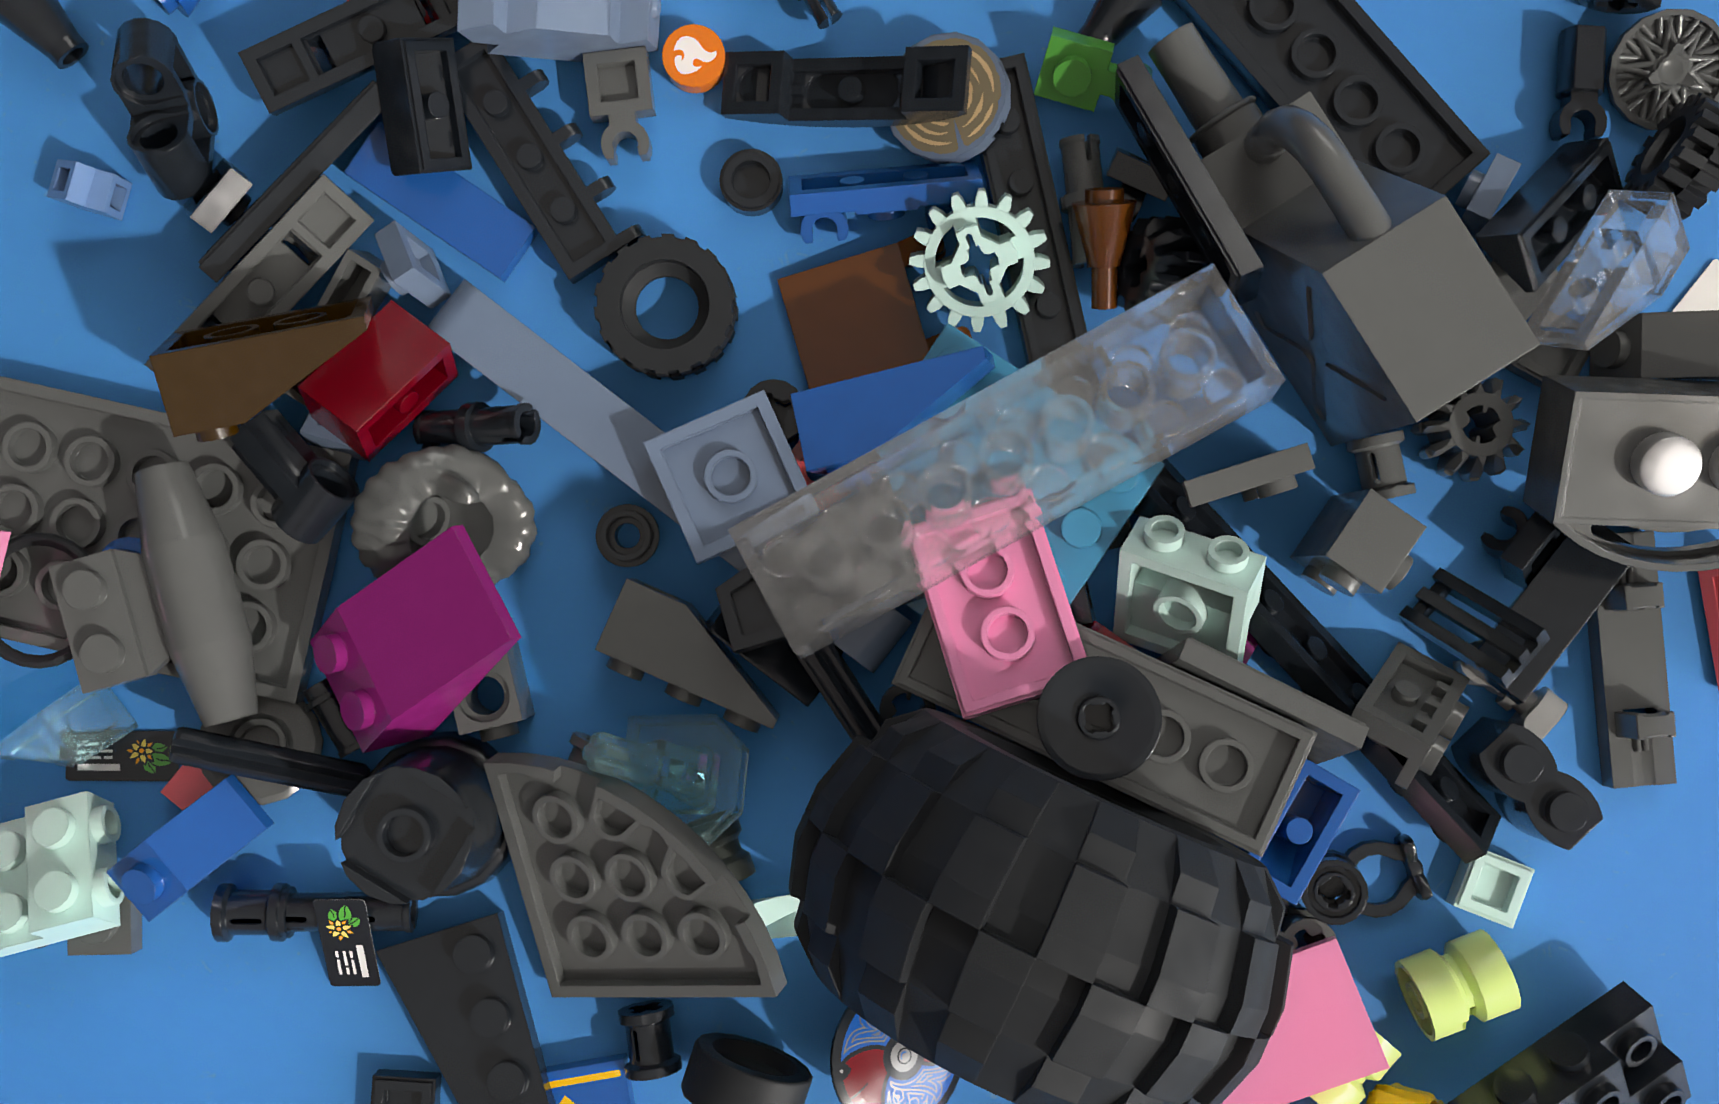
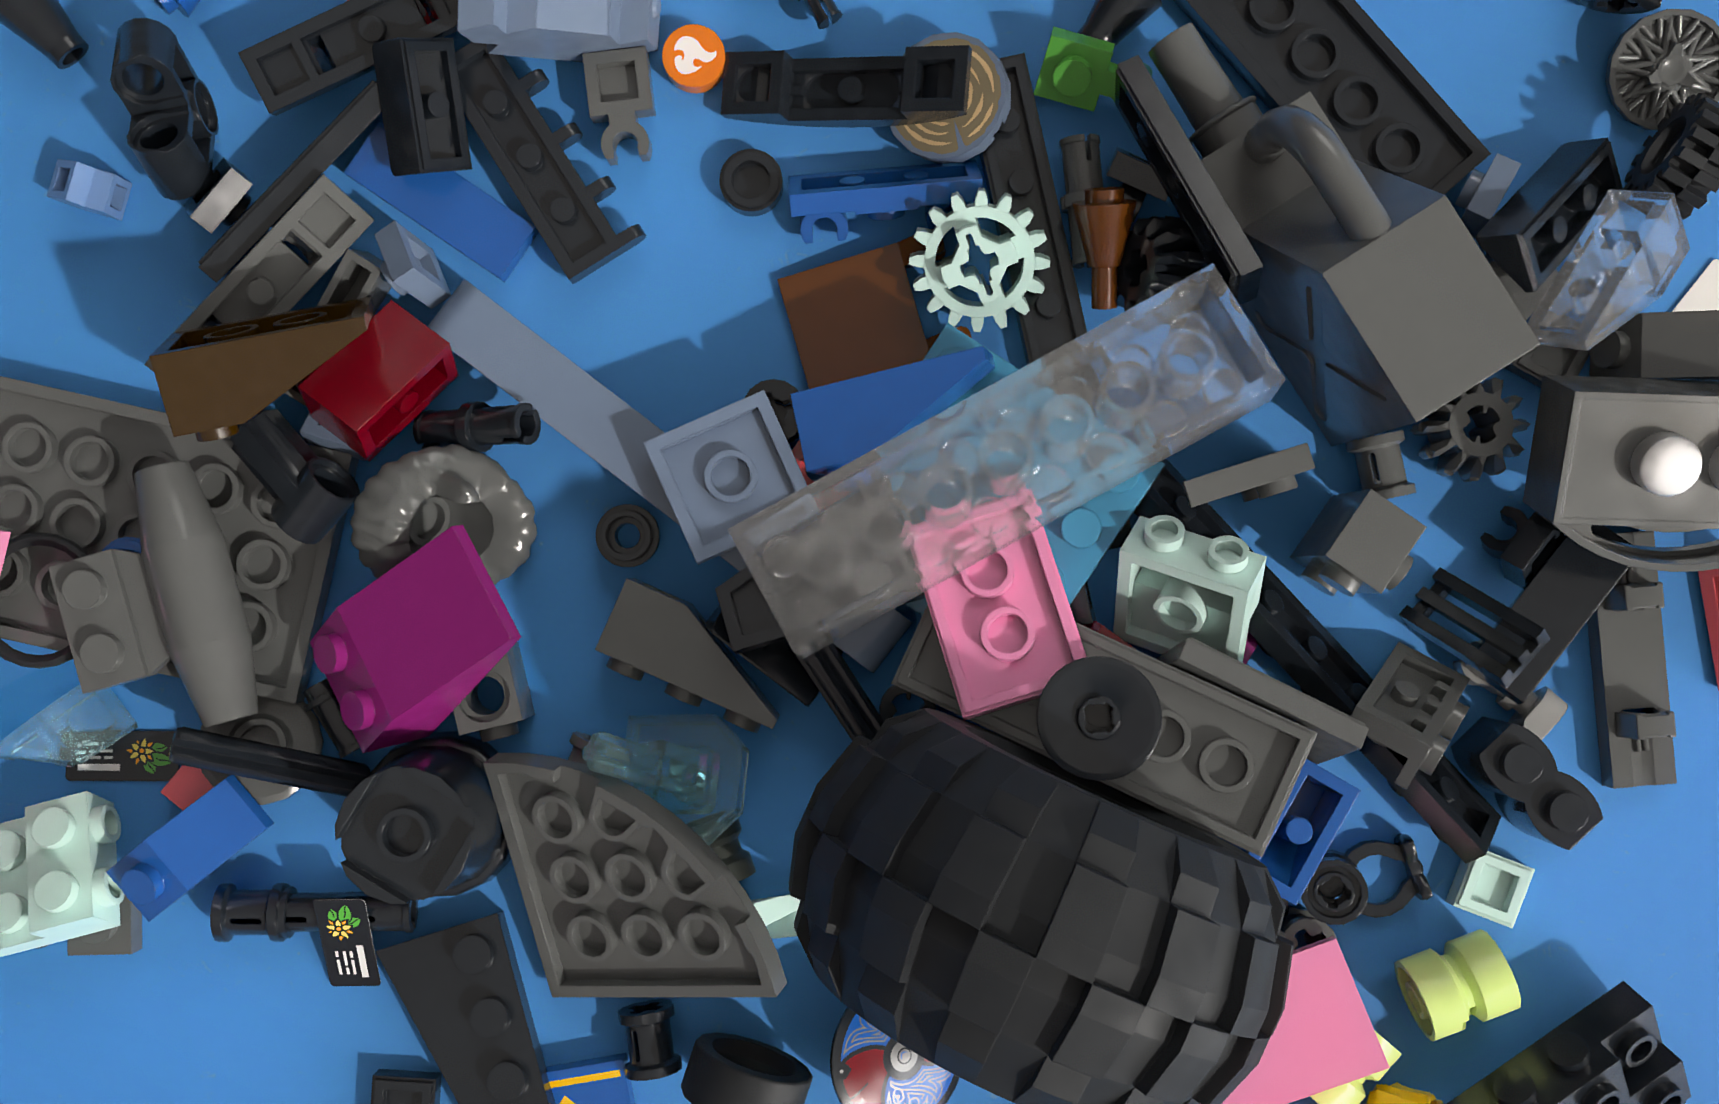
black tyre [594,233,739,381] -> none
black bar [1549,25,1607,141] -> none

